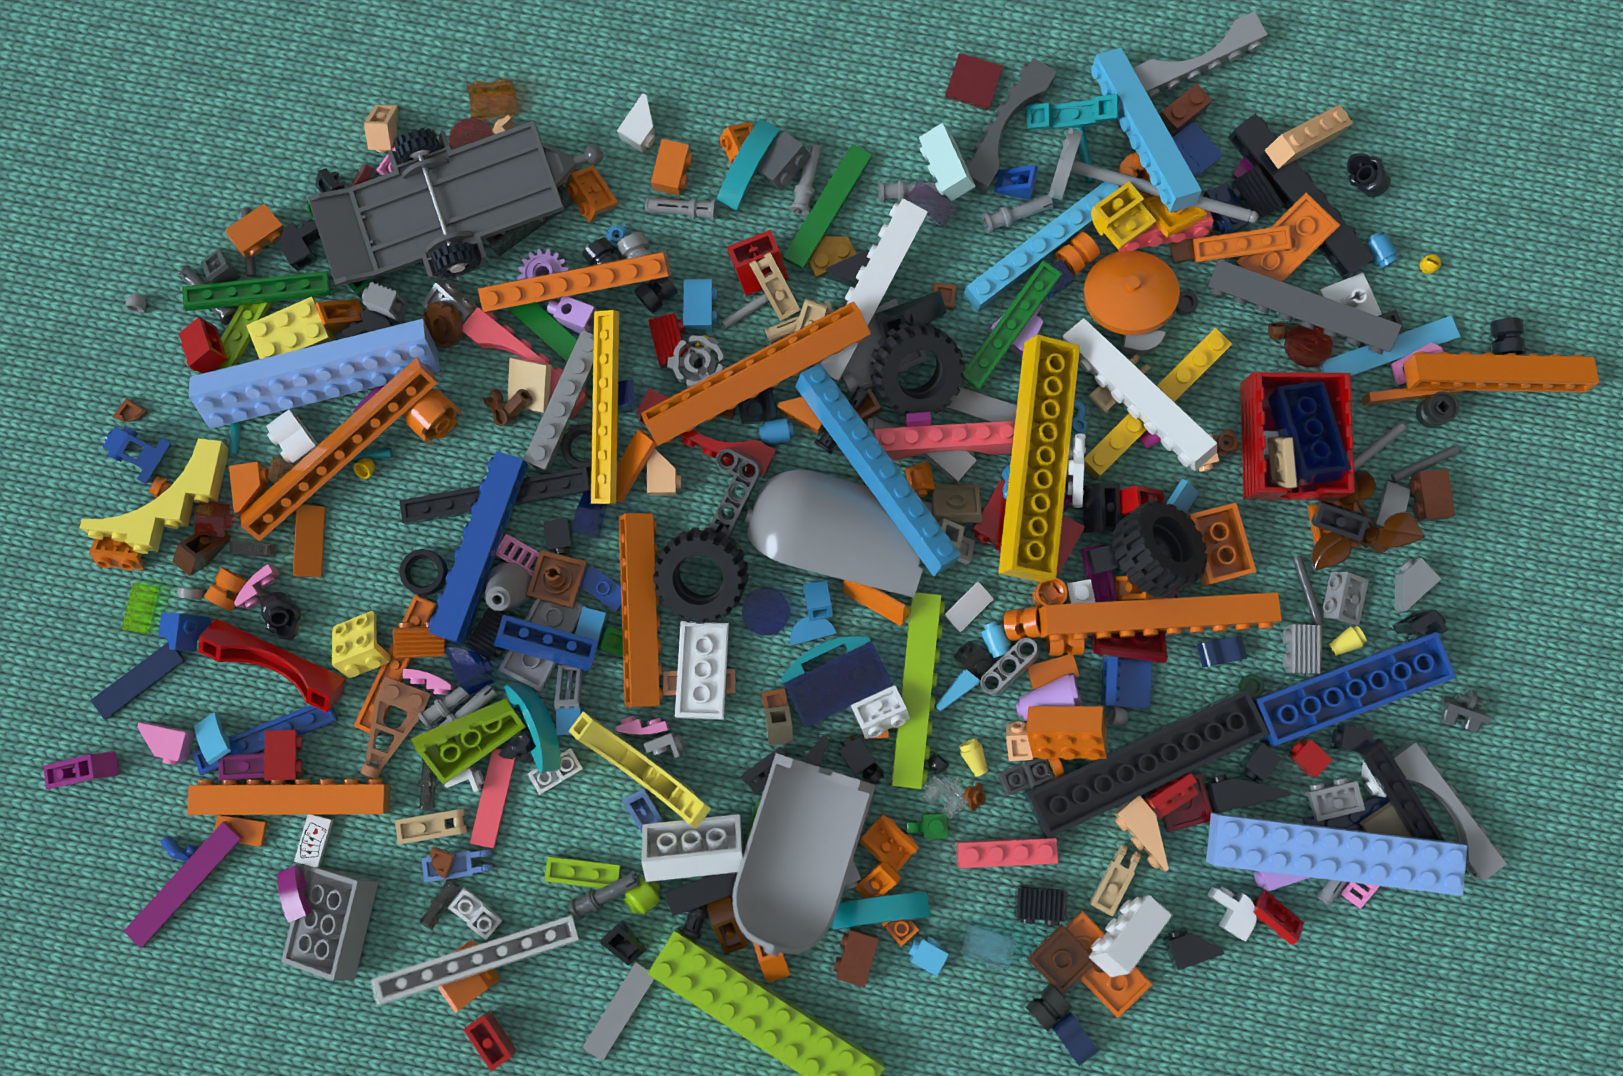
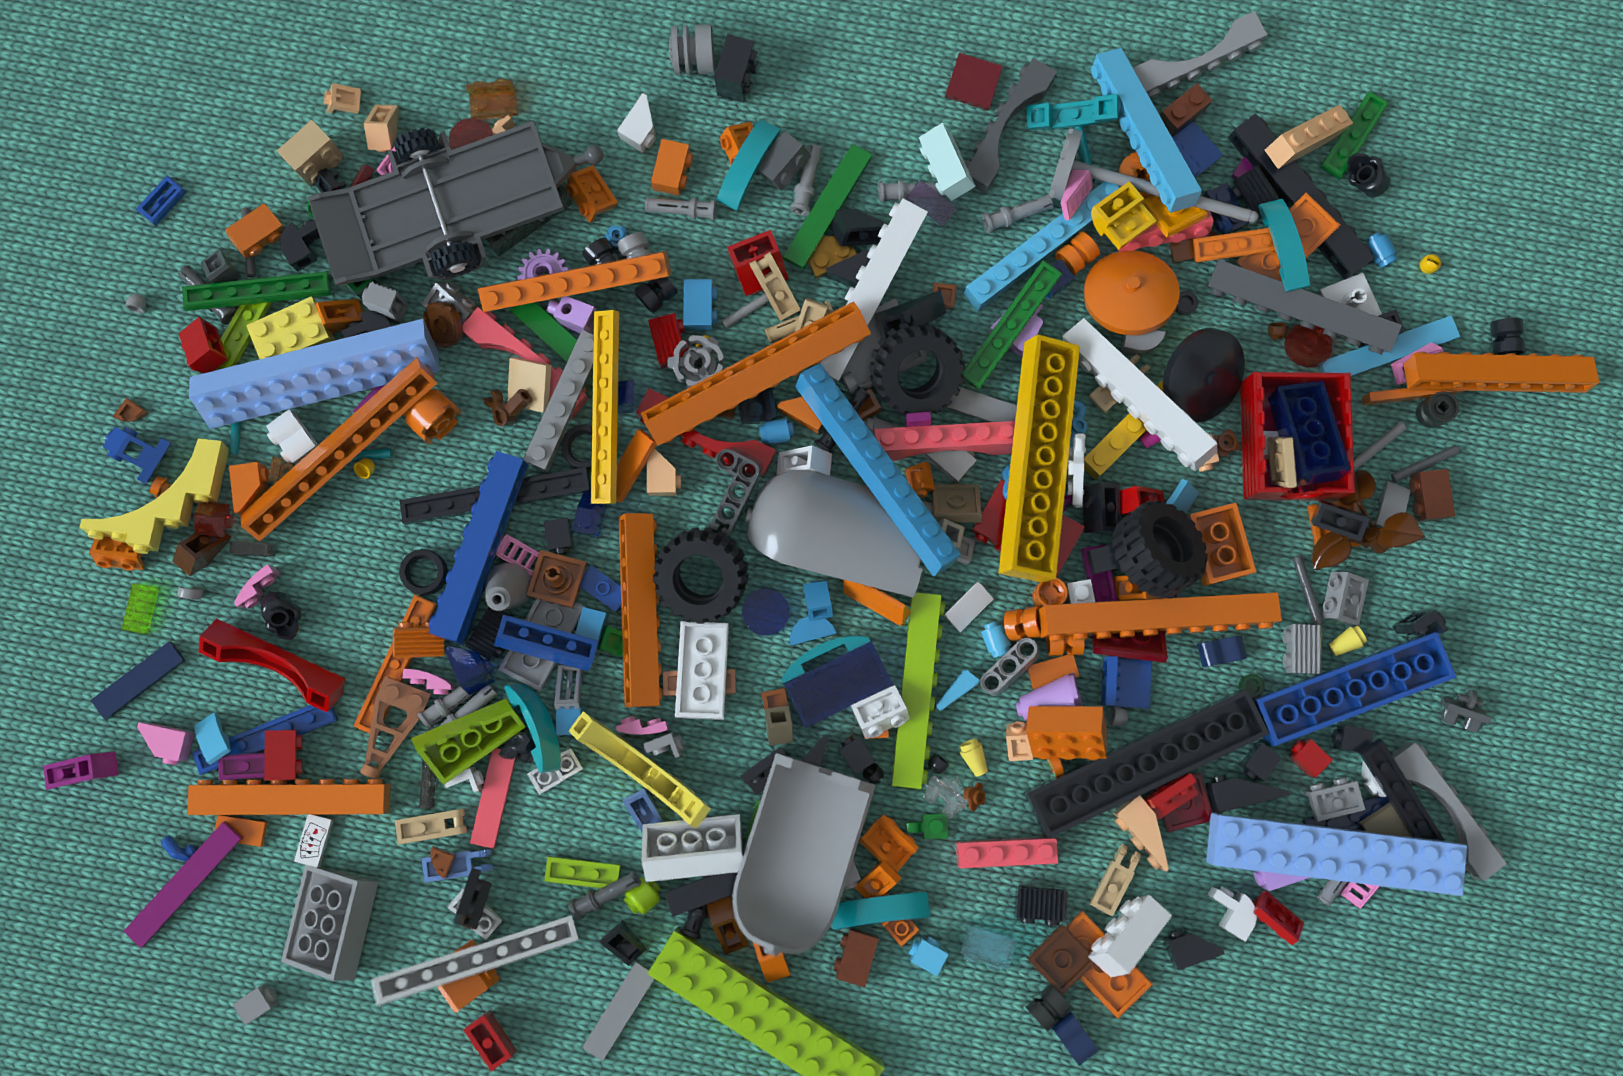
blue brick [158,613,210,652] -> none
orange wheel [204,567,248,611] -> none
magenta slope [277,864,312,923] -> none
orange slope [293,505,326,577] -> none
light yellow bracket [332,611,390,679] -> none
clear smoke pin [420,879,460,930] -> none
pearl dark grey bracket [954,641,995,682] -> none
blue slope [994,165,1038,200] -> none
dark grey slope [997,758,1055,796] -> none
light grey slope [1395,558,1441,612] -> none
none -> blue tile [136,175,187,226]
none -> light grey brick [232,984,279,1025]
none -> tan brick [277,120,344,187]
none -> light nougat bracket [324,83,361,114]
none -> black bracket [453,868,492,930]
none -> light grey wheel [669,24,715,76]
none -> black brick [714,34,759,103]
none -> white slope [776,445,832,476]
none -> black slope [830,209,887,246]
none -> bright pink slope [1061,170,1093,220]
none -> black dish [1163,328,1245,423]
none -> teal slope [1258,199,1310,292]
none -> green tile [1320,91,1389,180]

